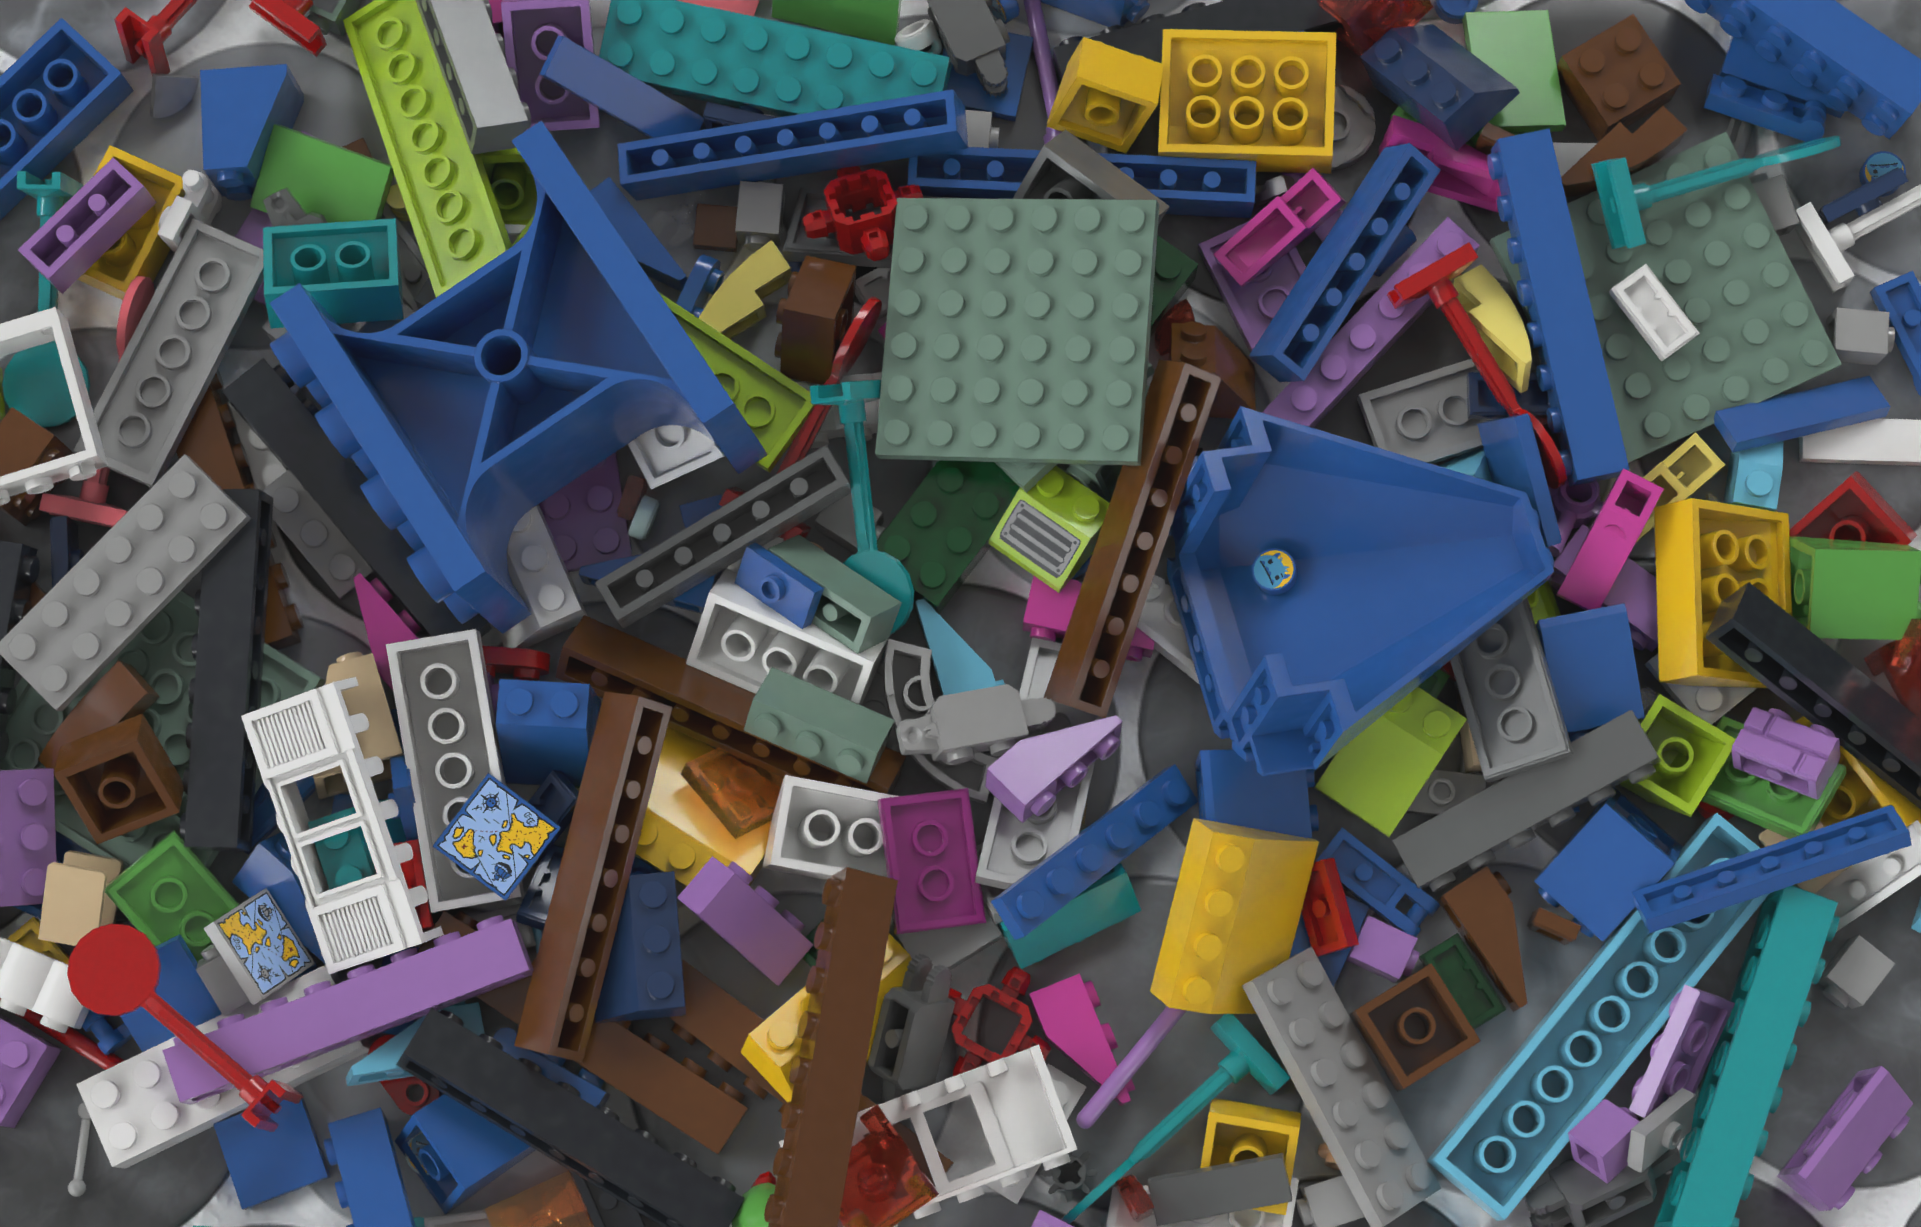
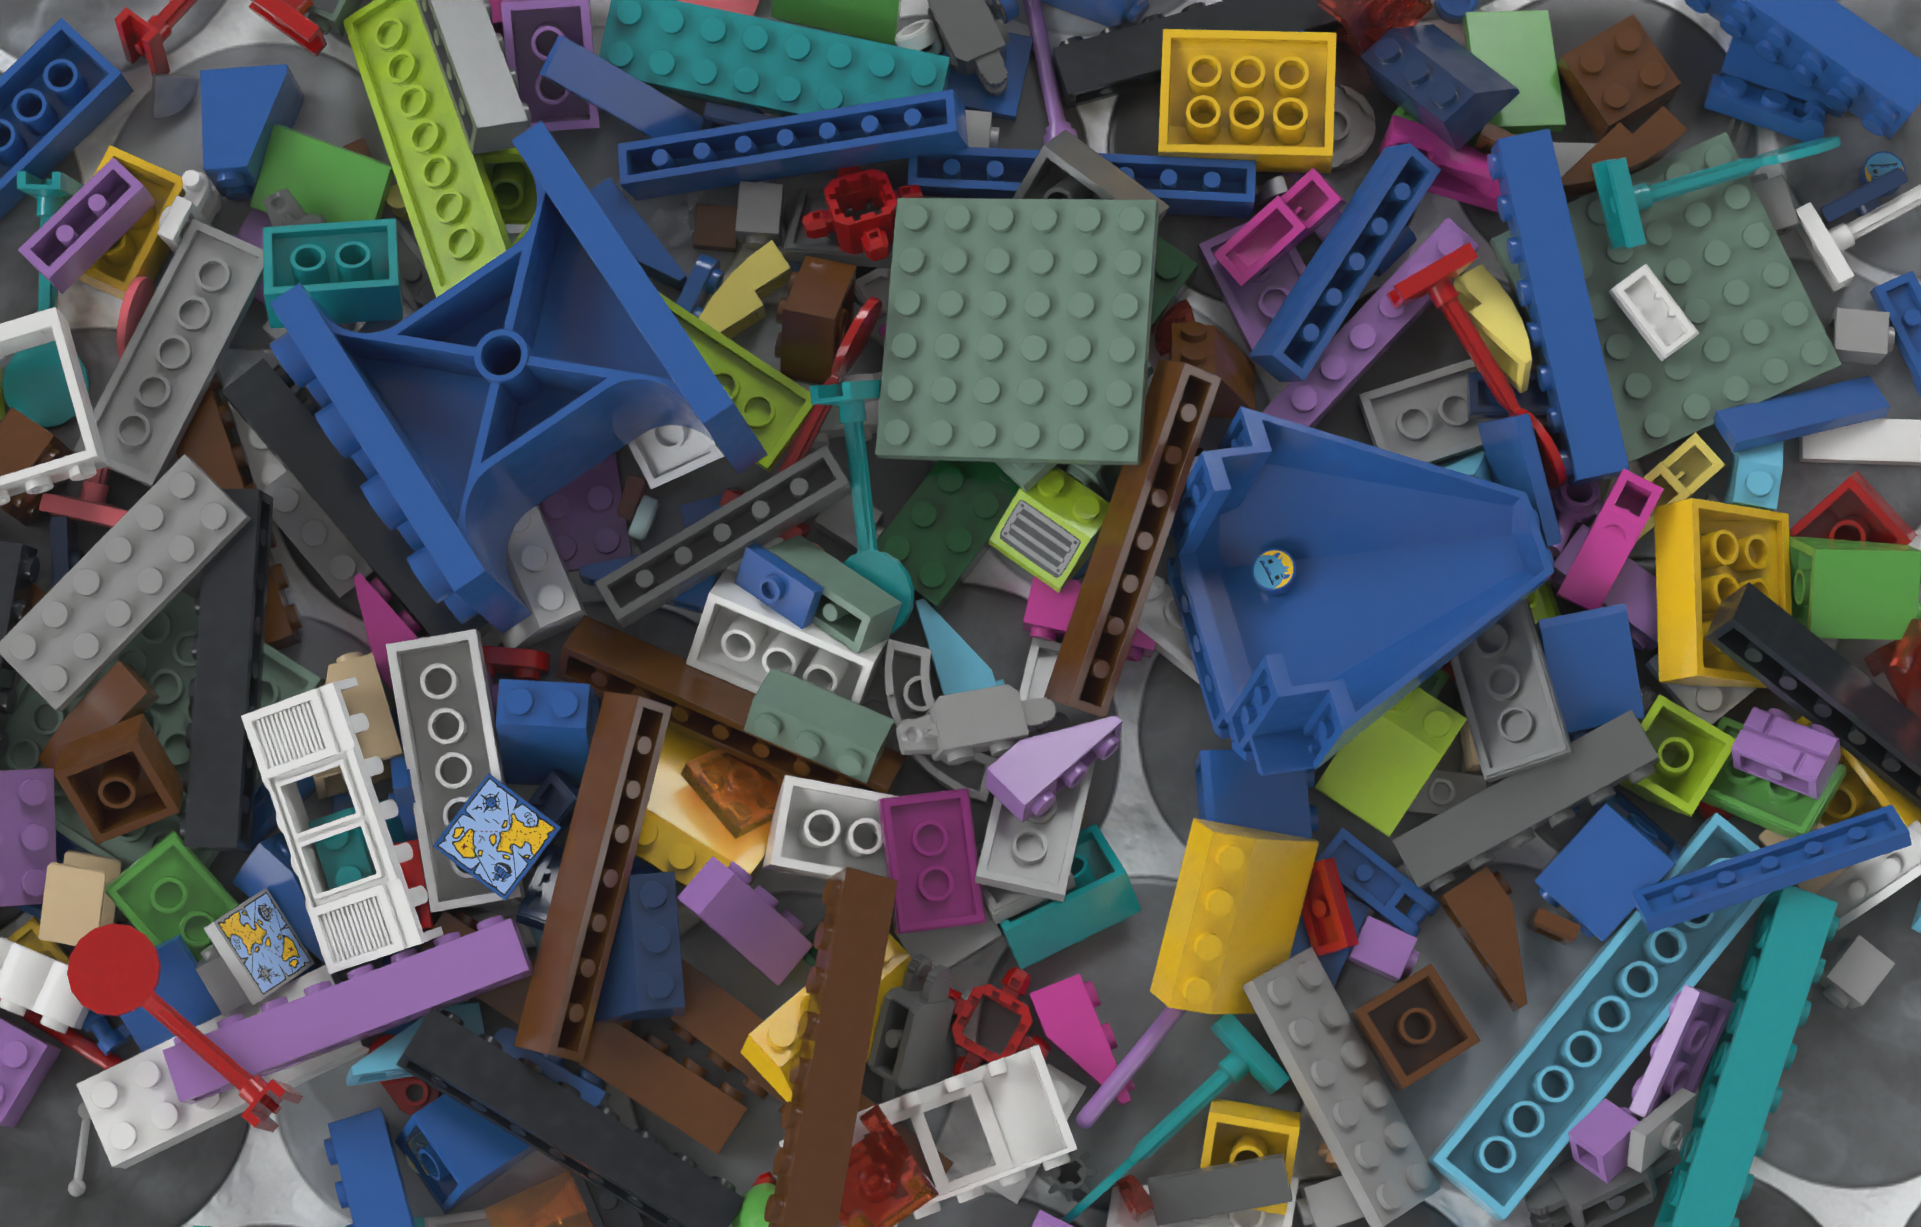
blue tile [213,1091,331,1210] -> none
blue plate [991,764,1198,940] -> none
yellow slope [1047,37,1164,153] -> none
dark green plate [1418,933,1507,1030] -> none
medium lavender slope [1777,1066,1913,1211] -> none

